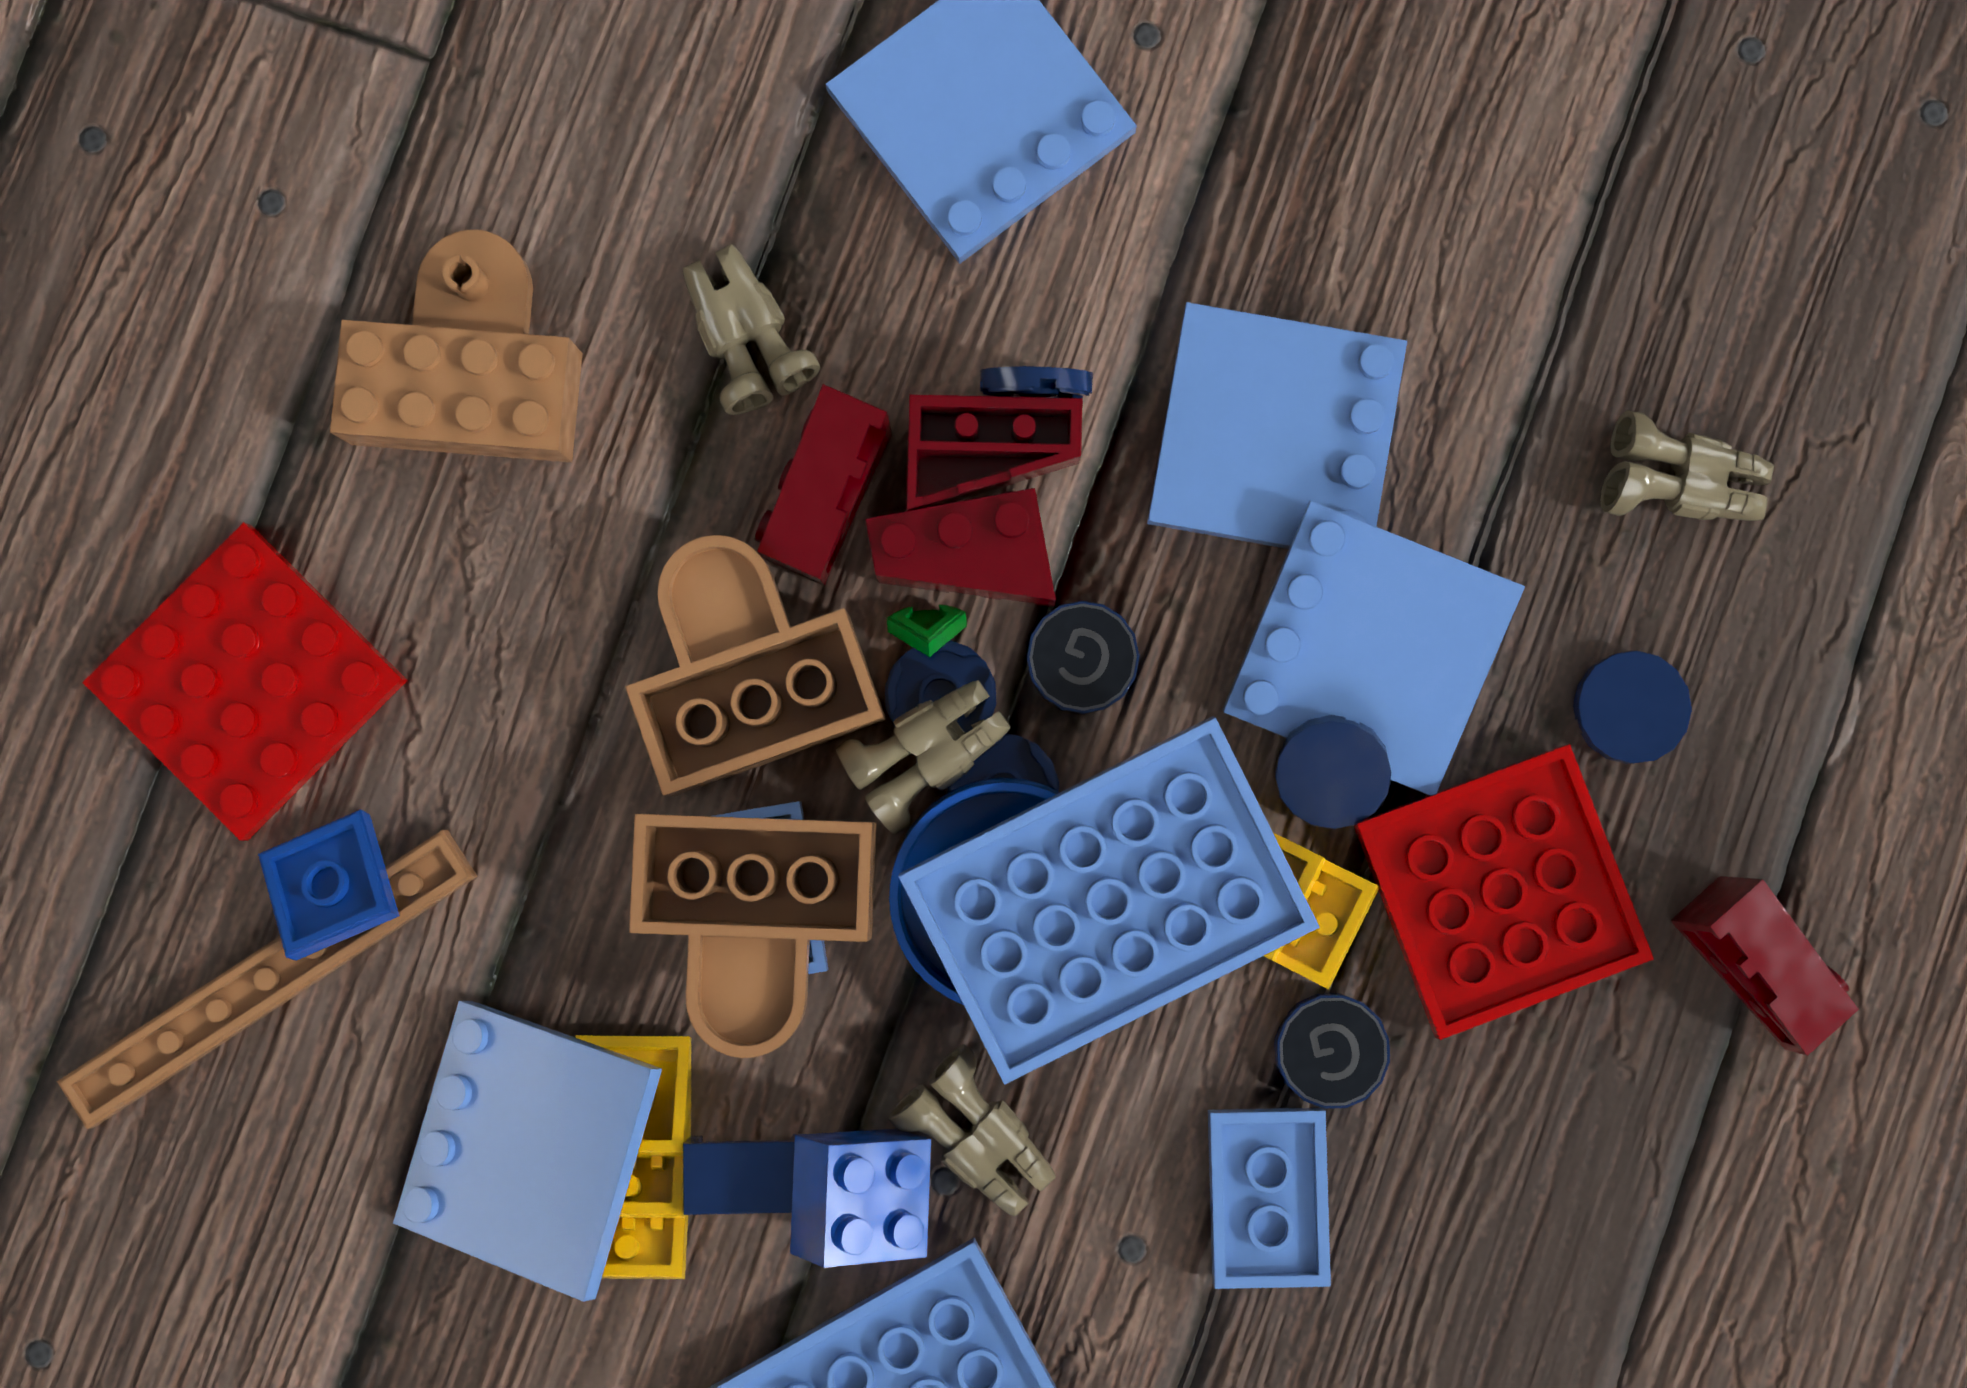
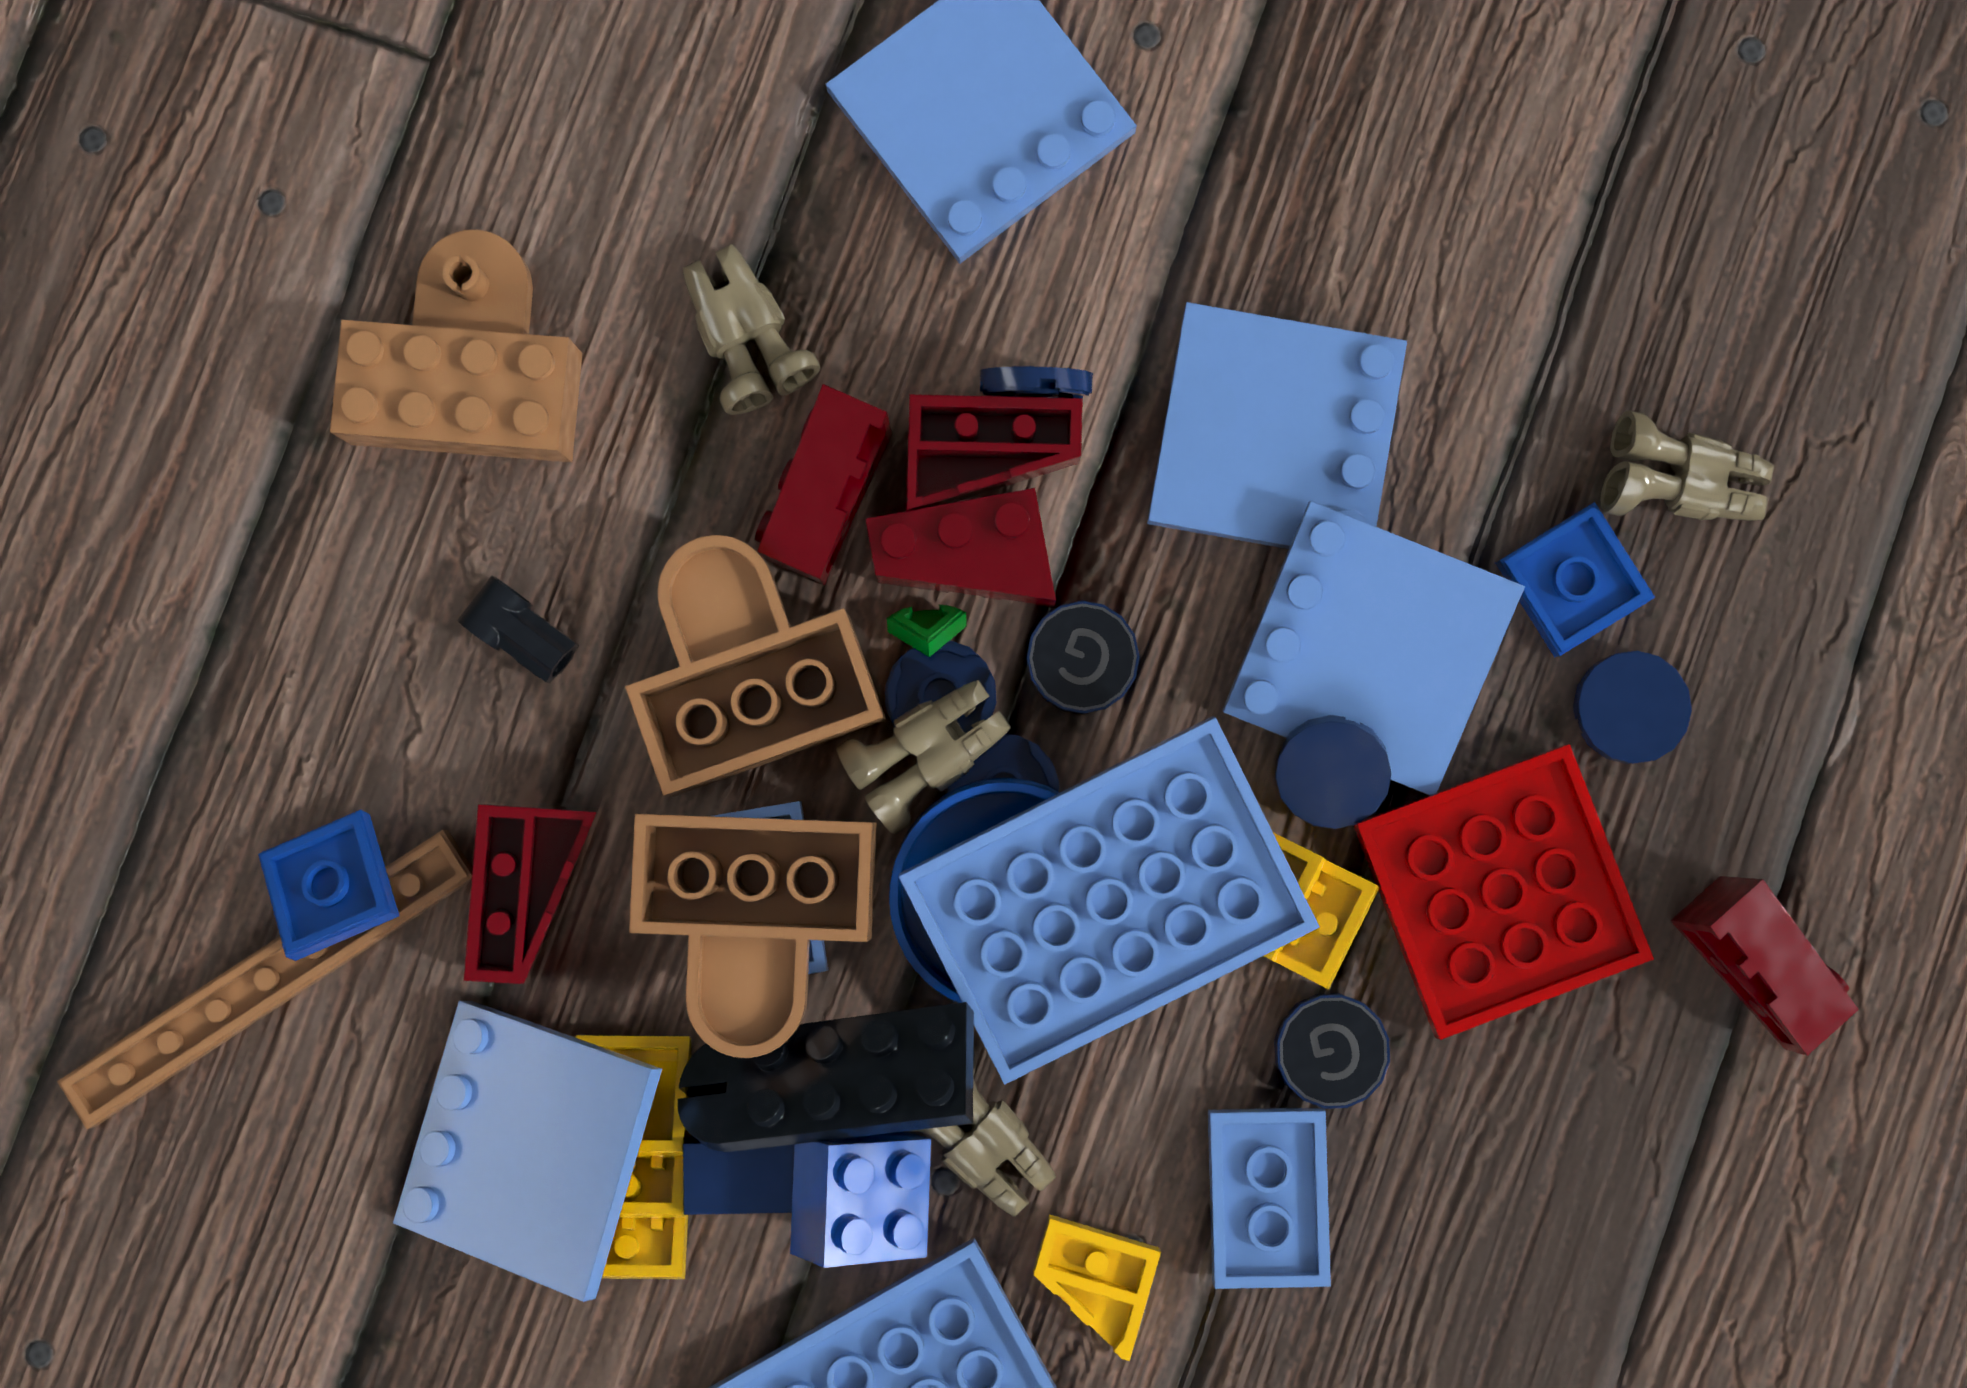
red plate [82,522,408,841] -> none
none -> black piece [457,575,579,683]
none -> dark red wedge [464,804,598,984]
none -> black plate [677,1002,974,1152]
none -> yellow wing [1033,1214,1161,1361]
none -> blue tile [1495,502,1655,658]

